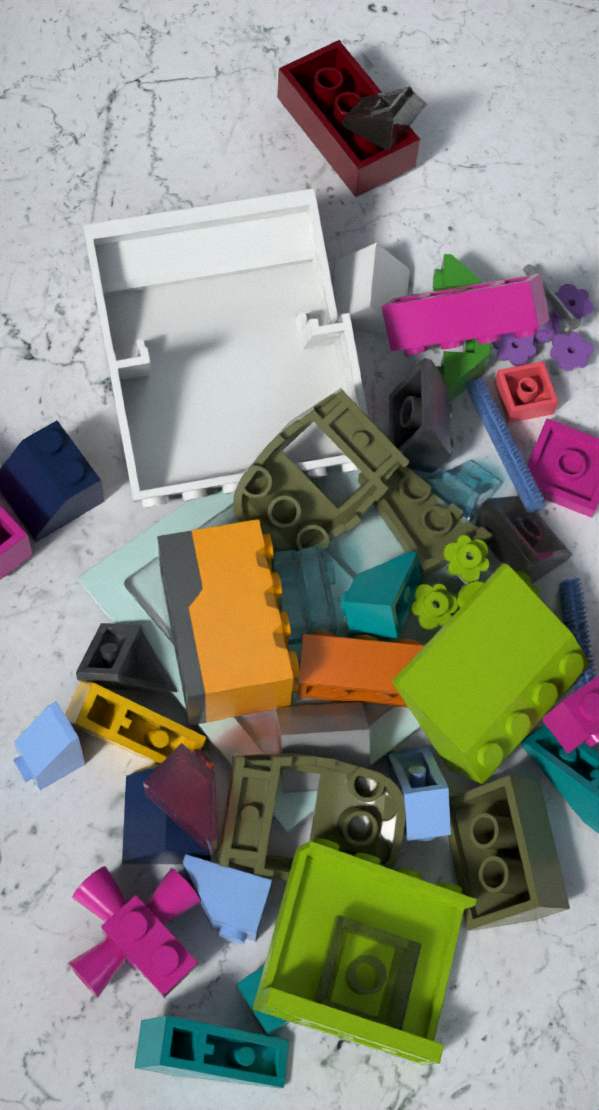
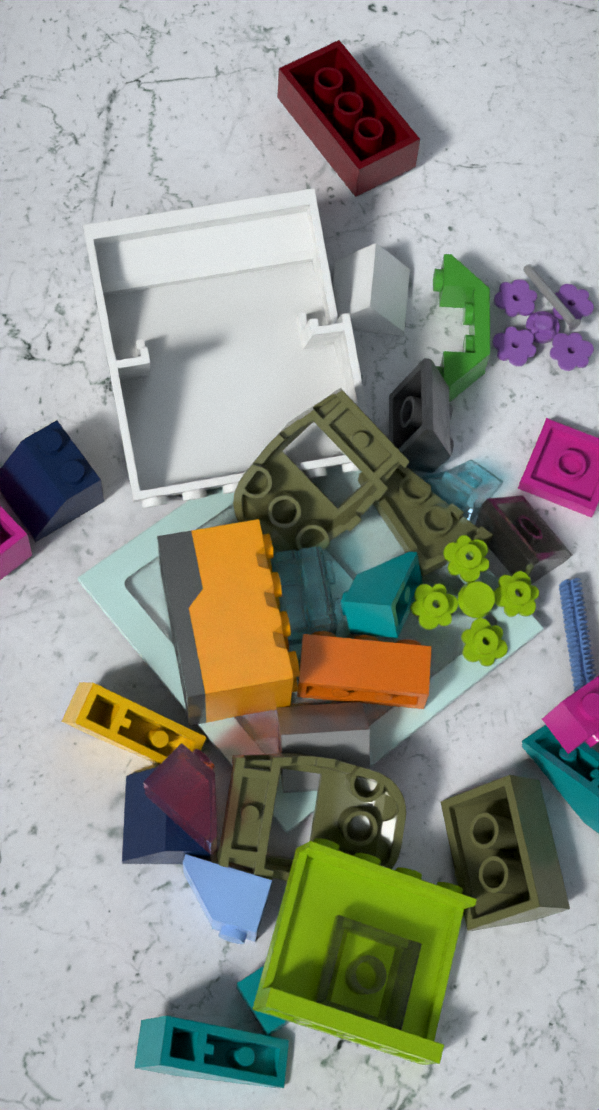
light blue slope [13,701,85,791] -> none
dark pink brick [67,866,201,998] -> none
flat silver slope [76,623,177,692] -> none
clear smoke slope [341,86,427,152] -> none
dark pink brick [381,273,550,355] -> none
light blue slope [387,747,451,841] -> none
lime slope [391,564,590,784] -> none
medium blue axle [464,377,547,513] -> none
coral piece [494,361,558,423] -> none

